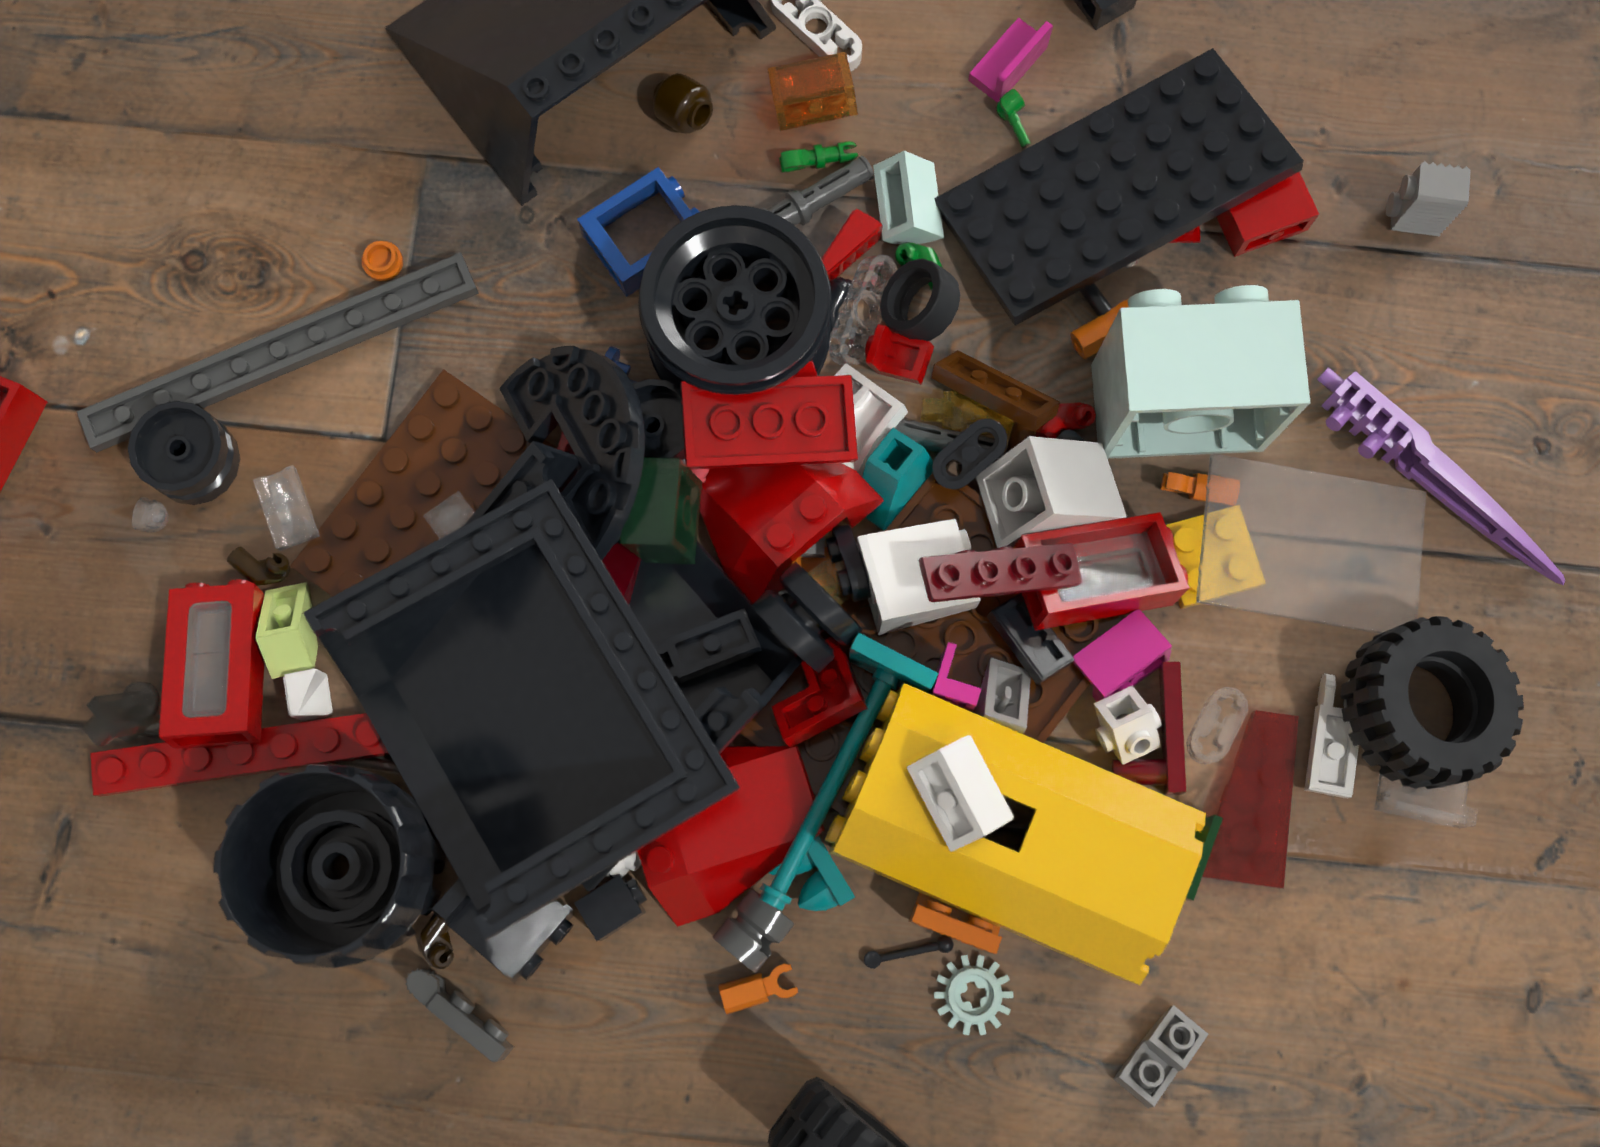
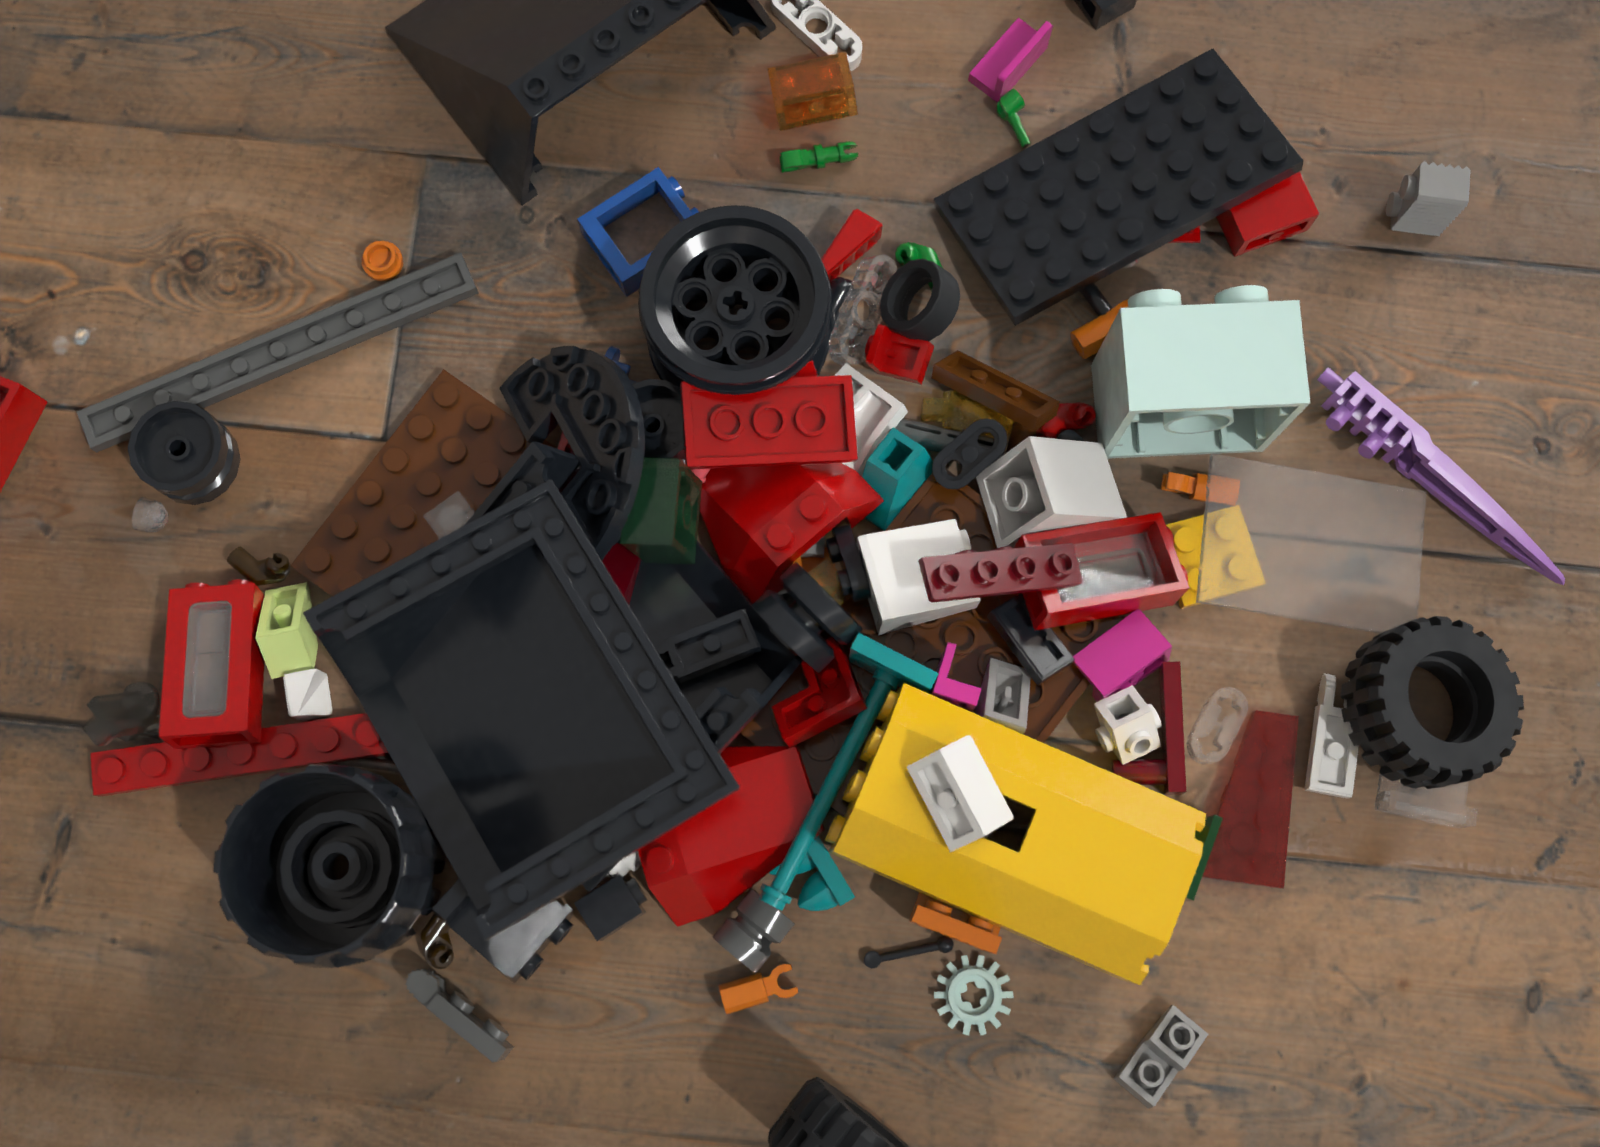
clear hips [253,465,319,551] -> none
dark brown head [653,73,713,134] -> none
dark grey pin [760,156,874,226] -> none
light aqua brick [873,151,944,245] -> none

